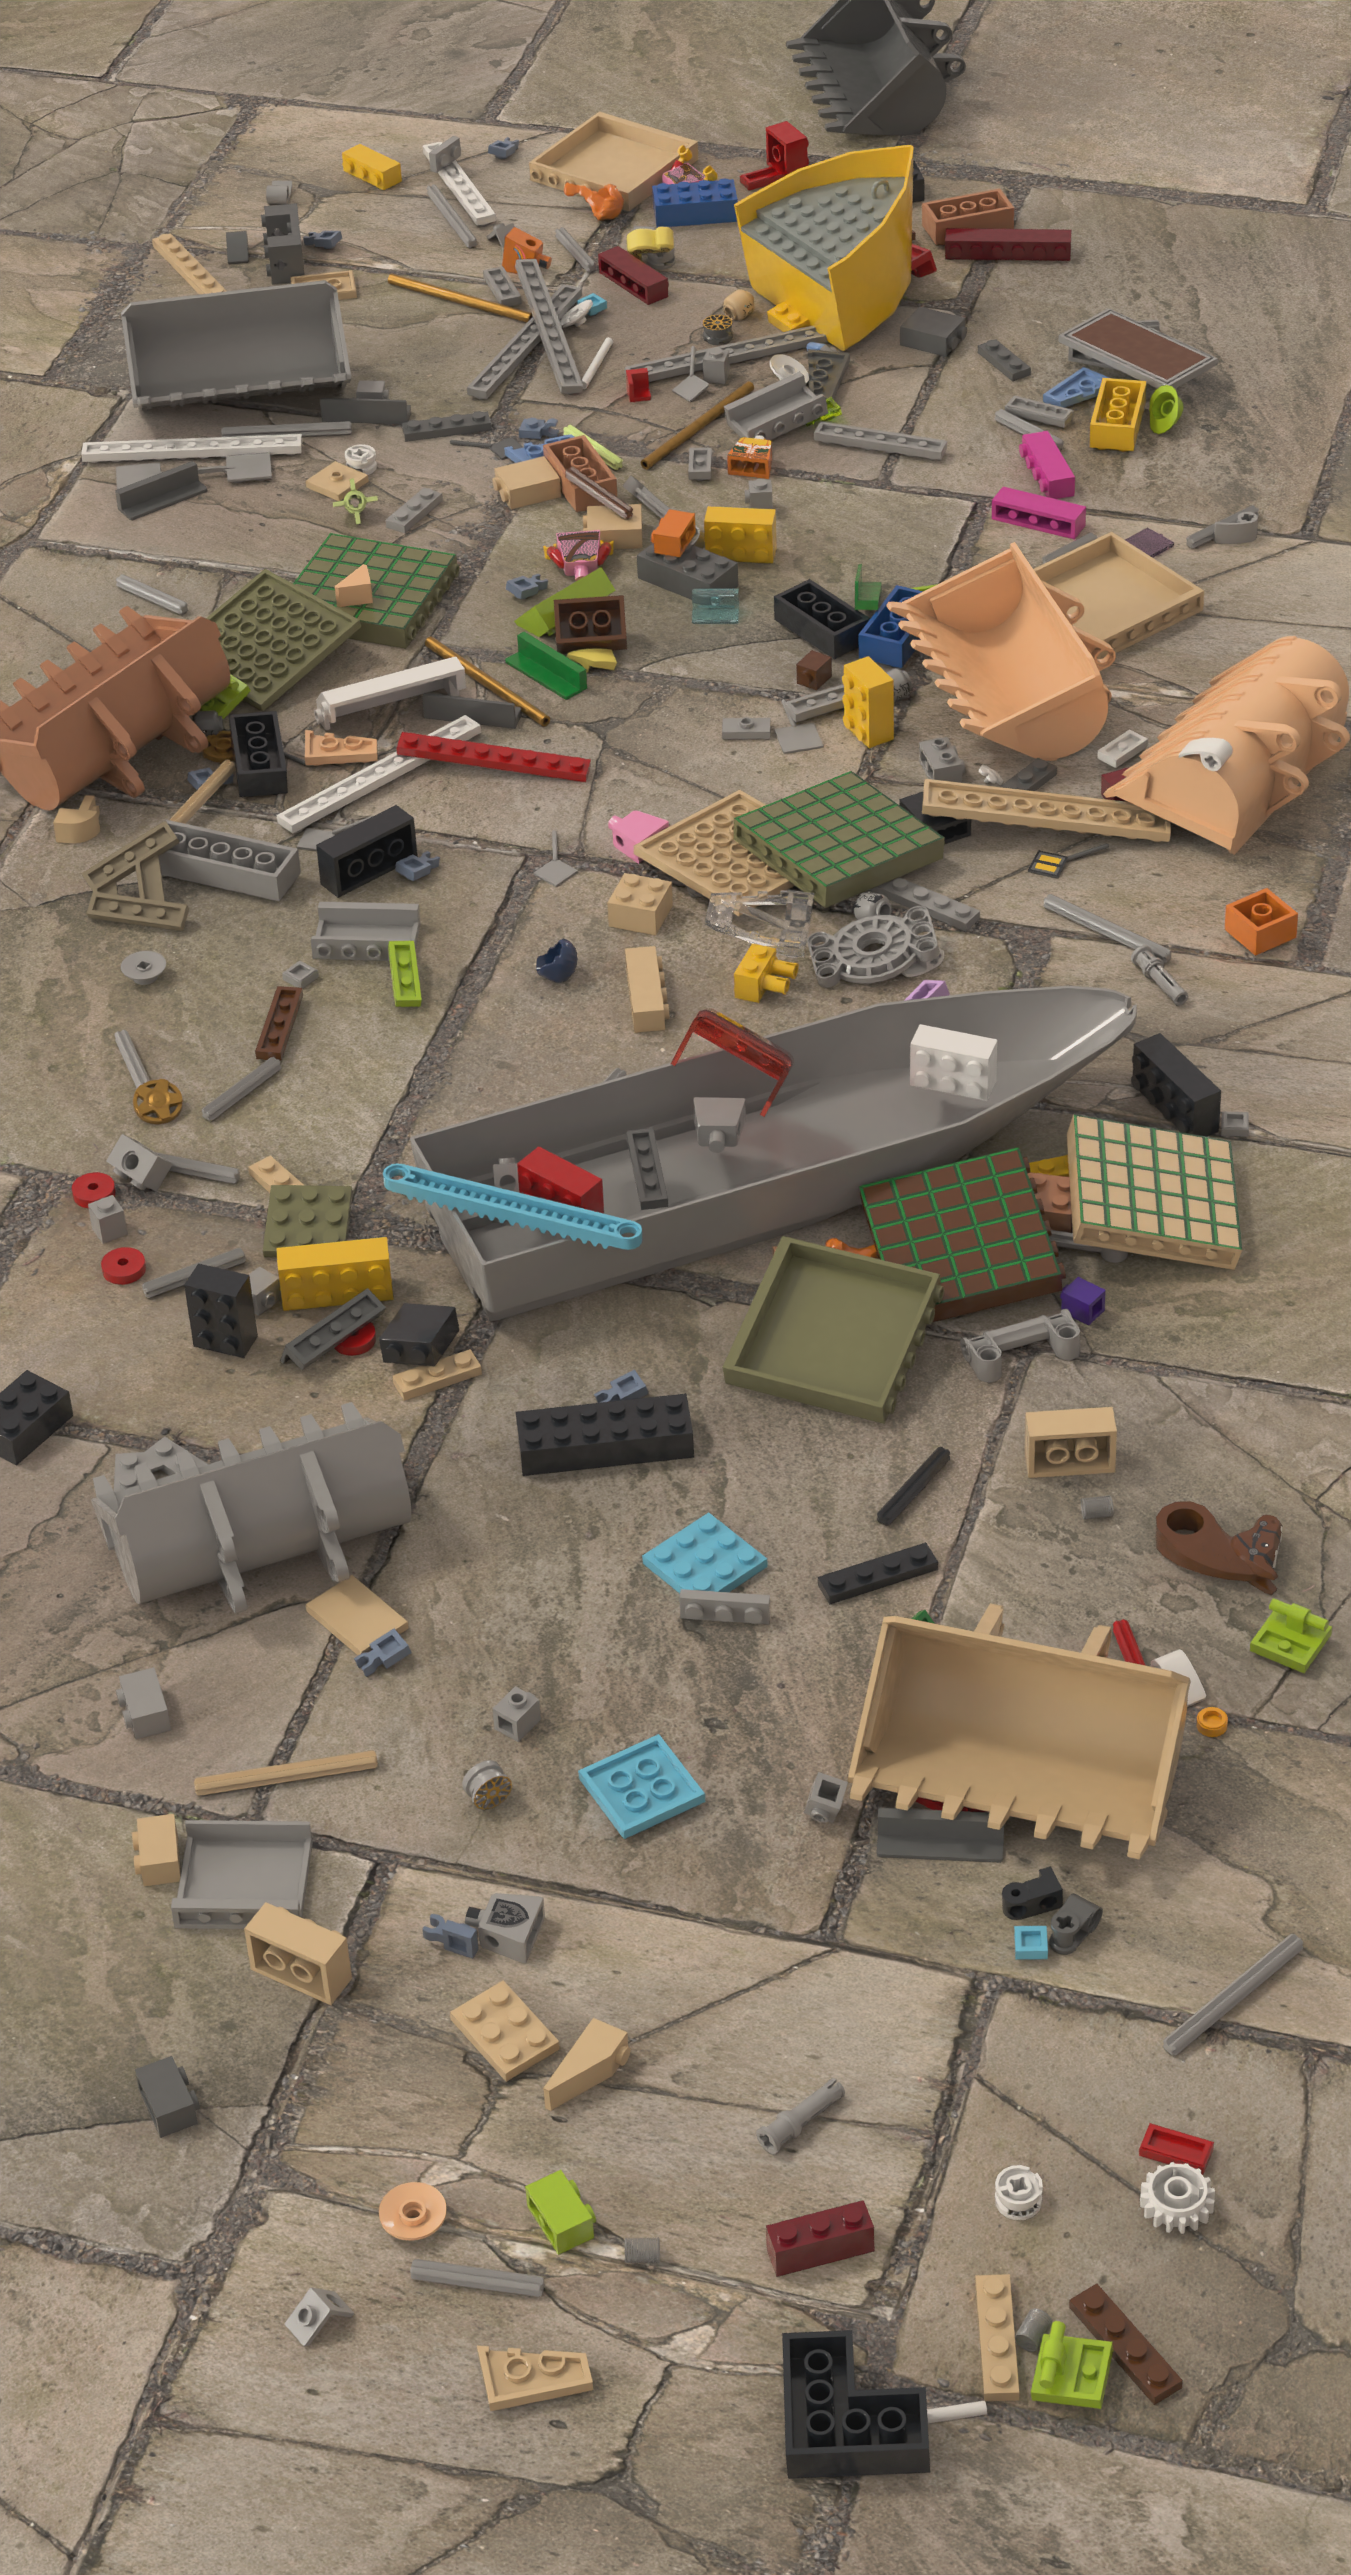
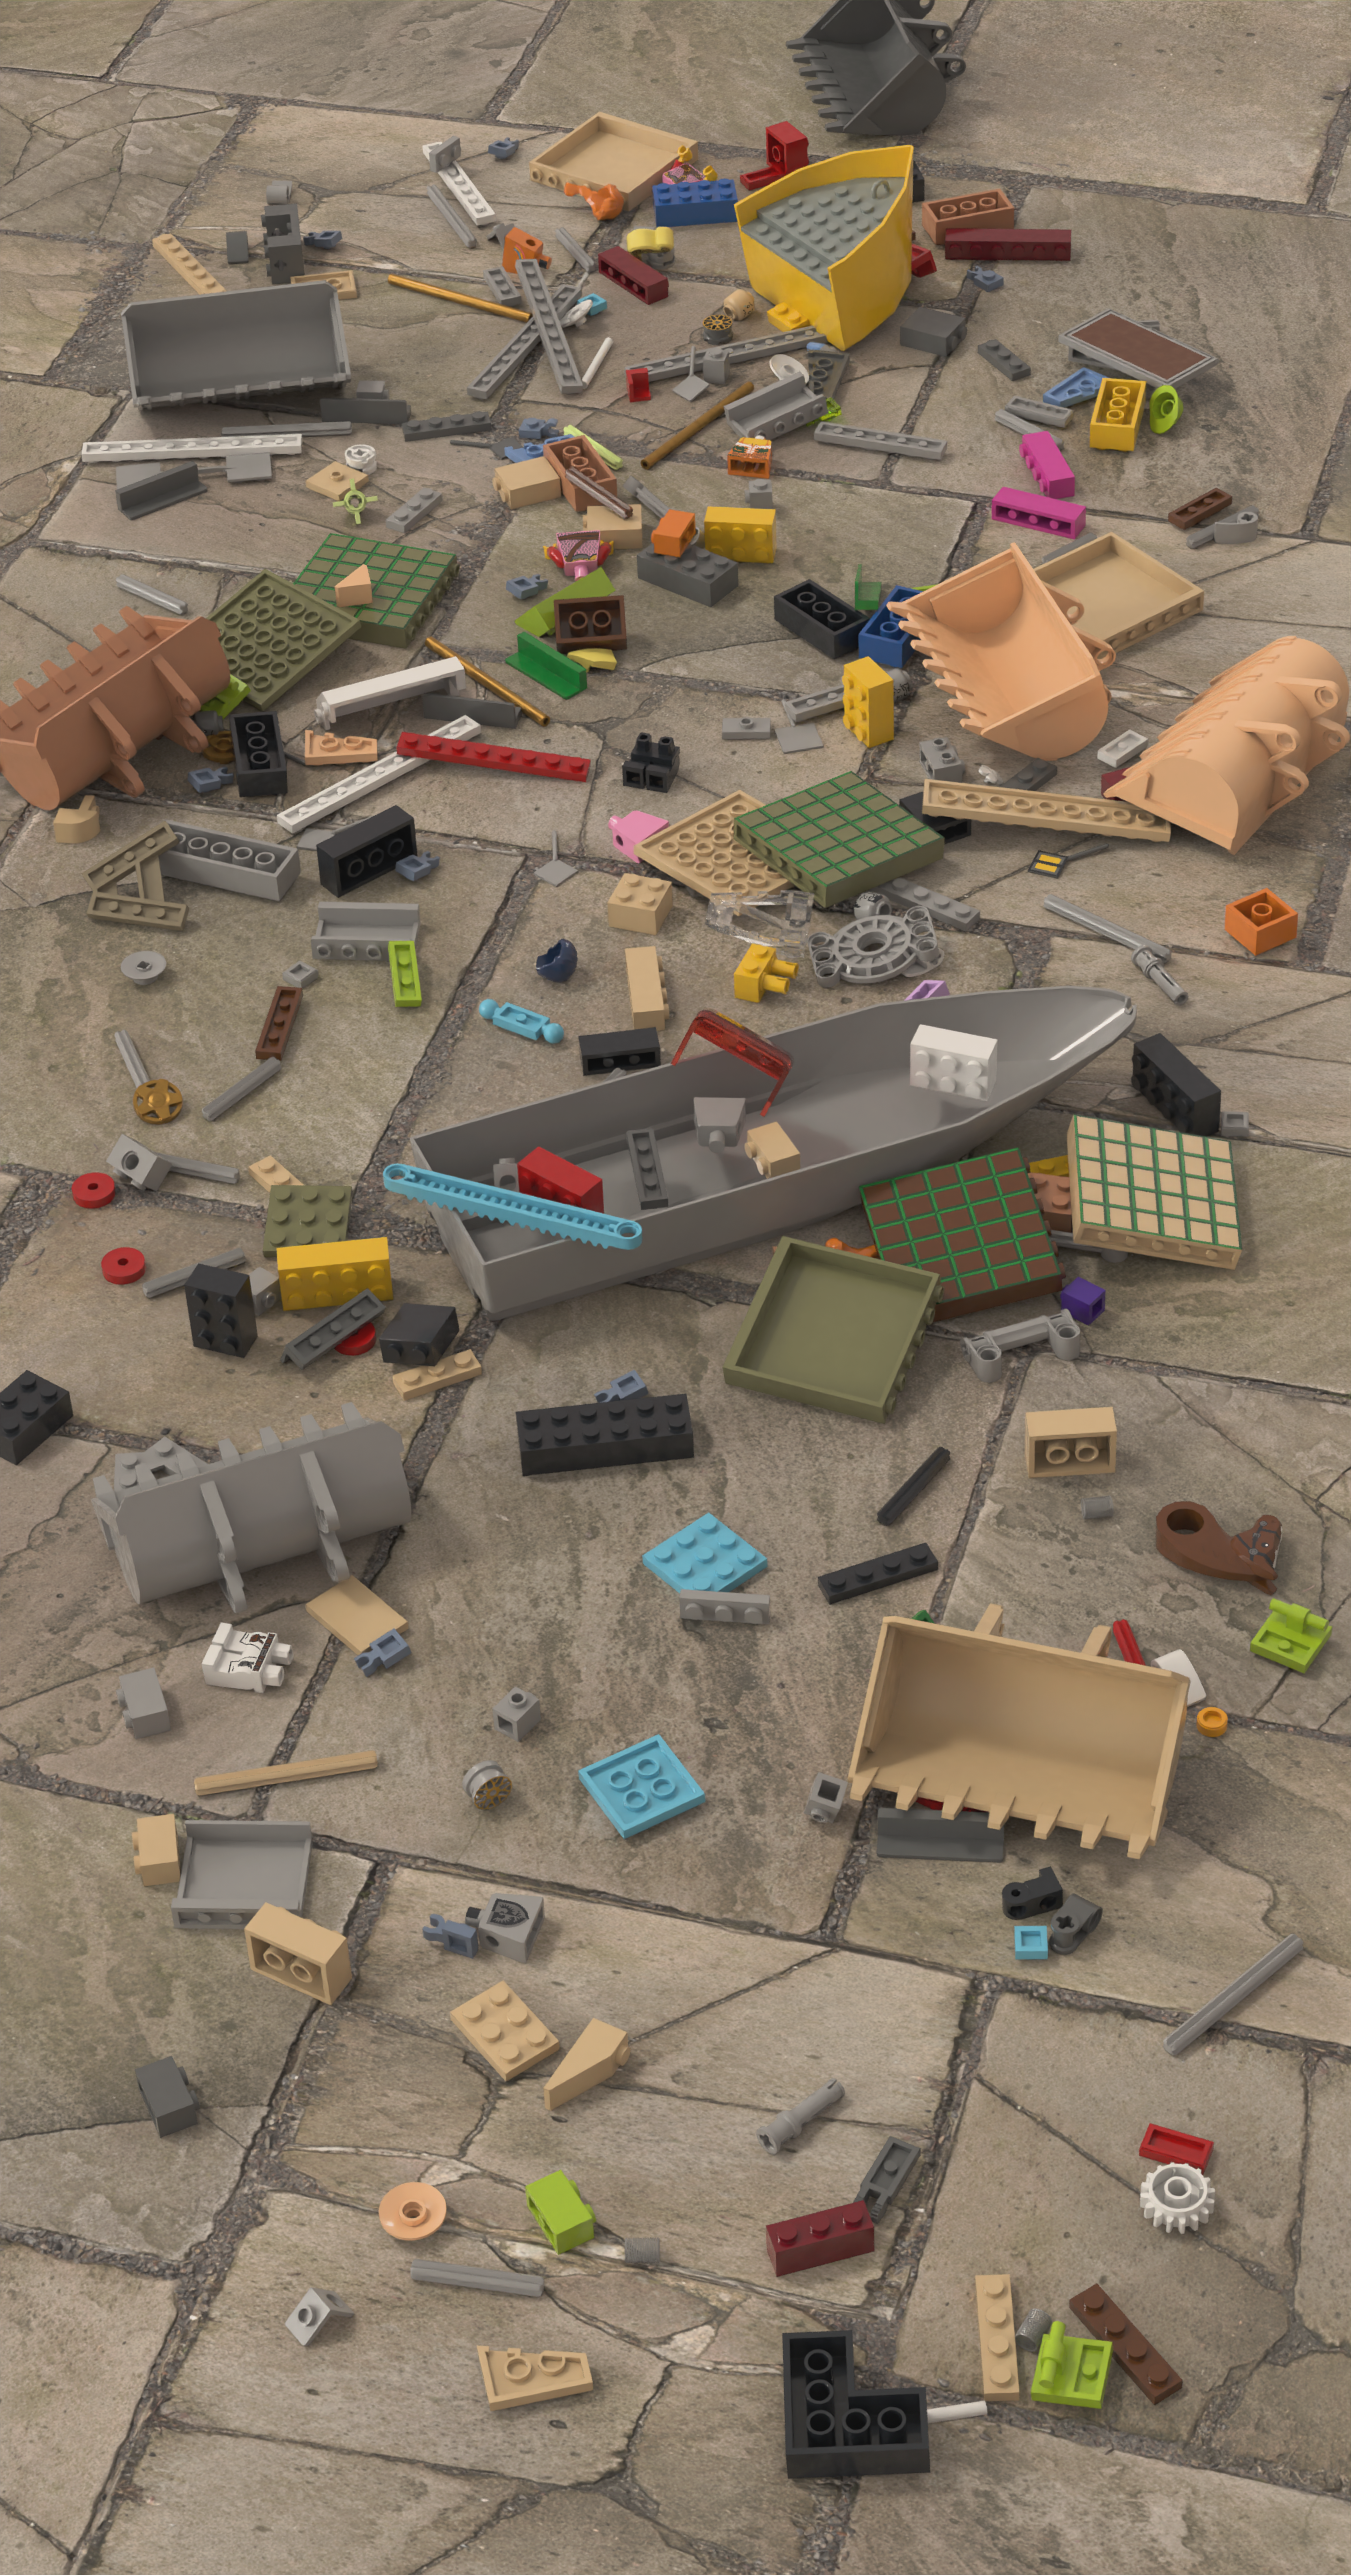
light grey brick [88,1195,128,1244] -> none
tan axle [170,760,236,824] -> none
yellow brick [342,144,402,190] -> none
light grey plate [688,447,712,481] -> none
clear light blue panel [692,589,739,624] -> none
reddish brown brick [796,650,832,691] -> none
white wheel [995,2165,1043,2220] -> none
piece [1125,527,1174,558] -> none
white panel [1179,738,1233,771] -> none
none -> white hips [202,1623,294,1693]
none -> medium azure plate [479,999,564,1044]
none -> black brick [578,1027,661,1076]
none -> black hips [622,732,680,793]
none -> tan brick [745,1121,800,1179]
none -> dark grey hinge [853,2136,921,2224]
none -> sand blue plate [967,266,1004,292]
none -> reddish brown plate [1168,488,1232,530]

